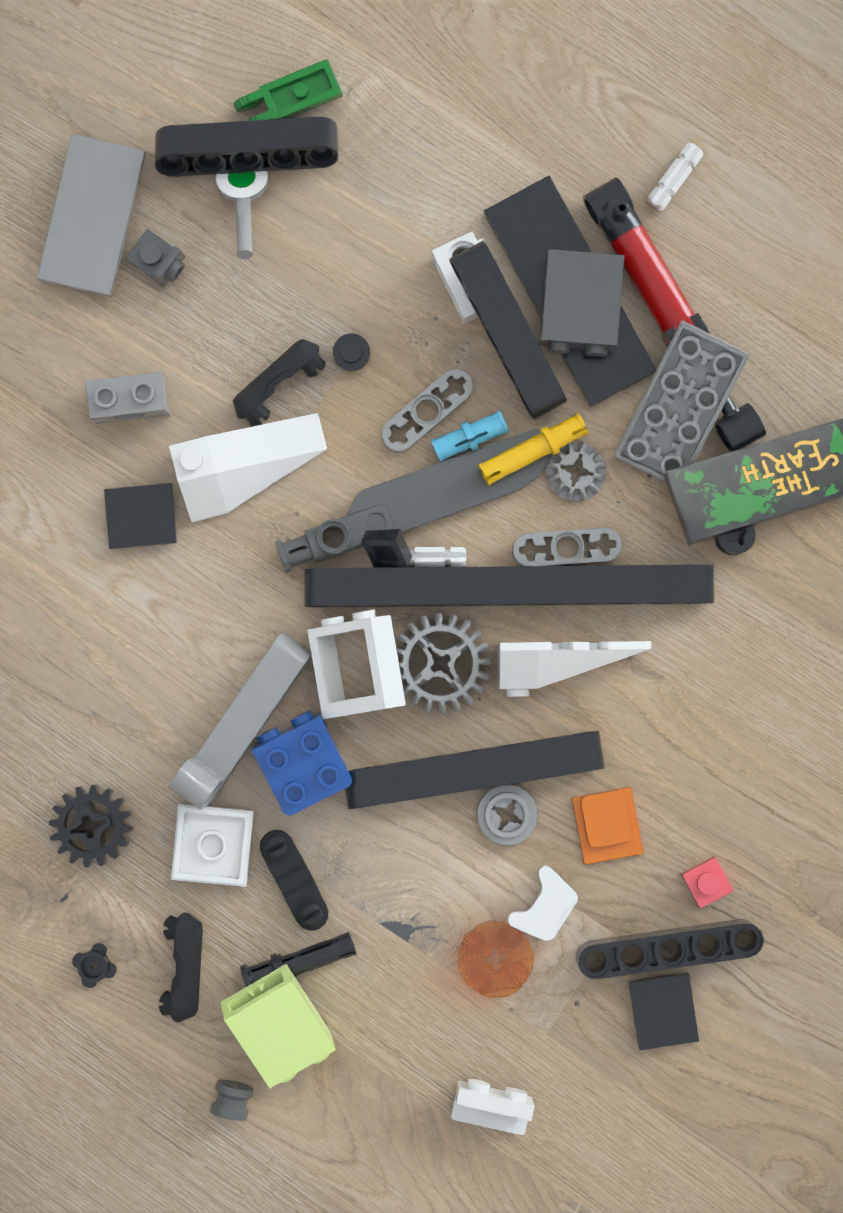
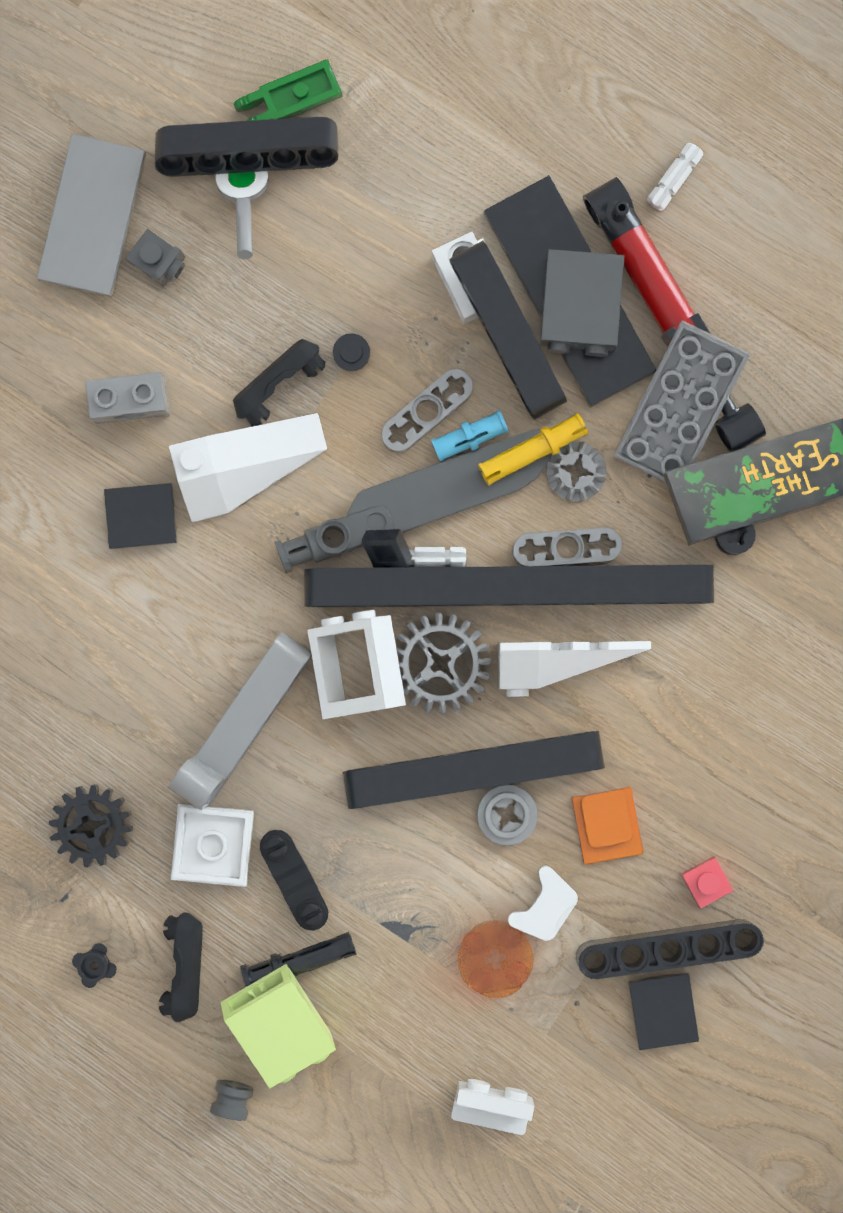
blue bracket [252,710,352,816] -> none

